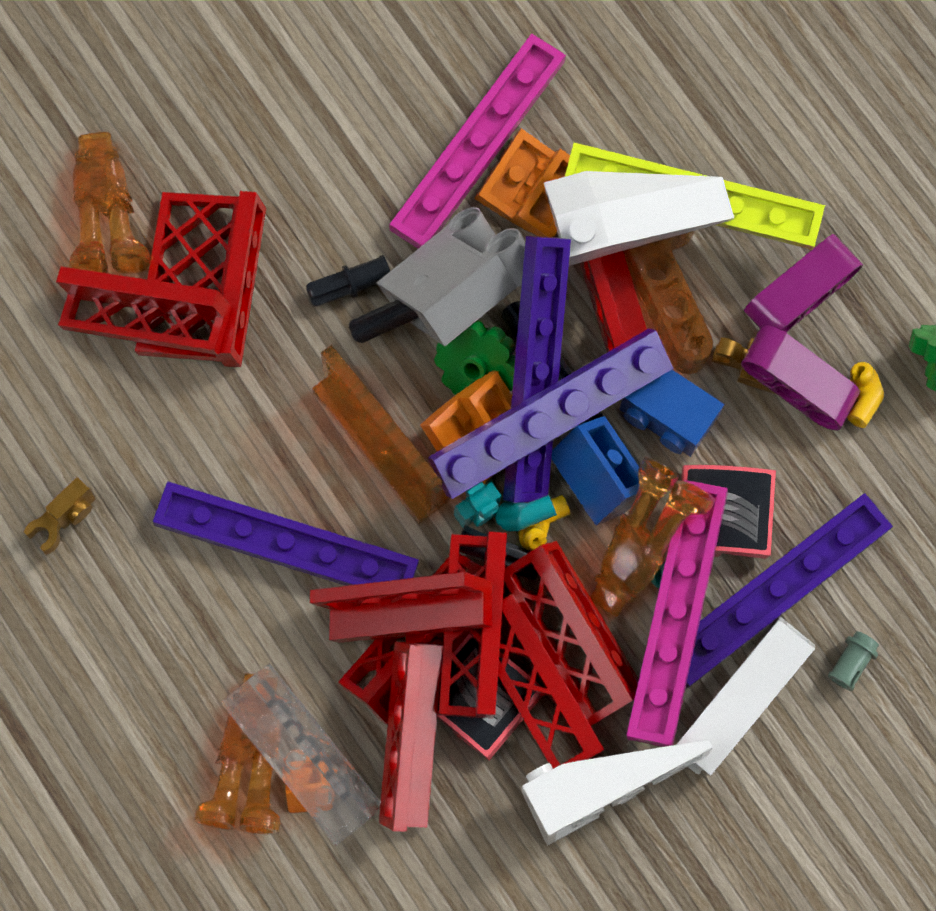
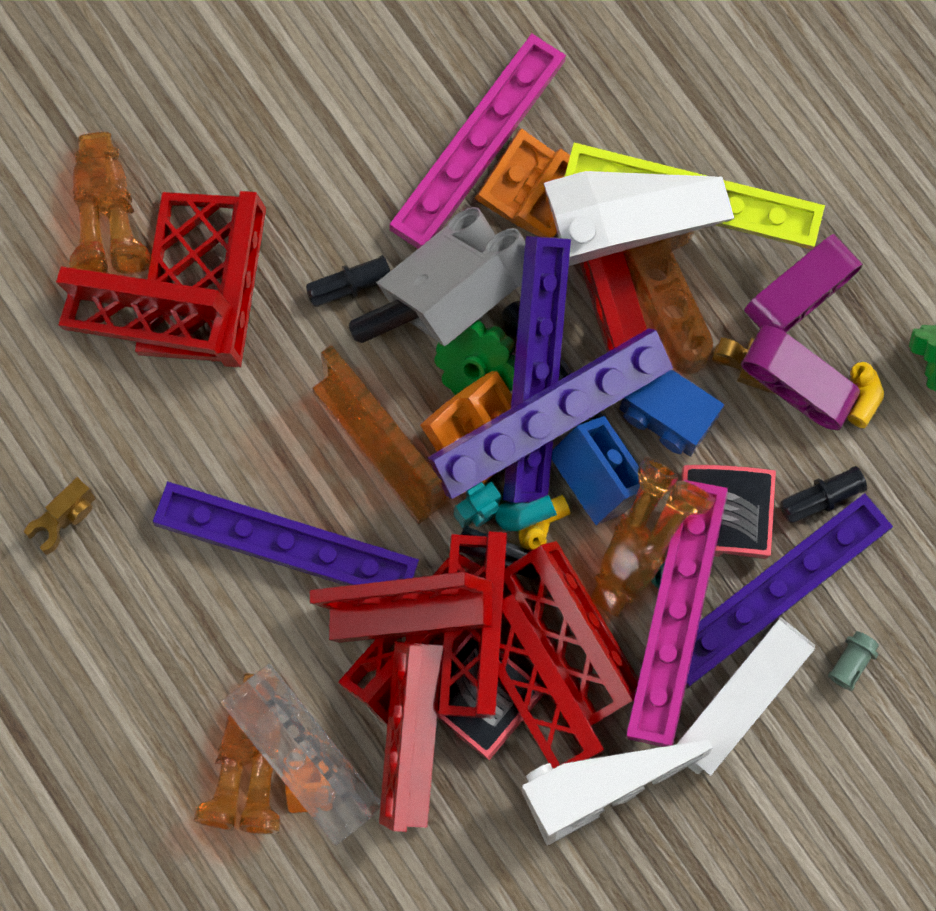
none -> black axle [780,466,867,523]

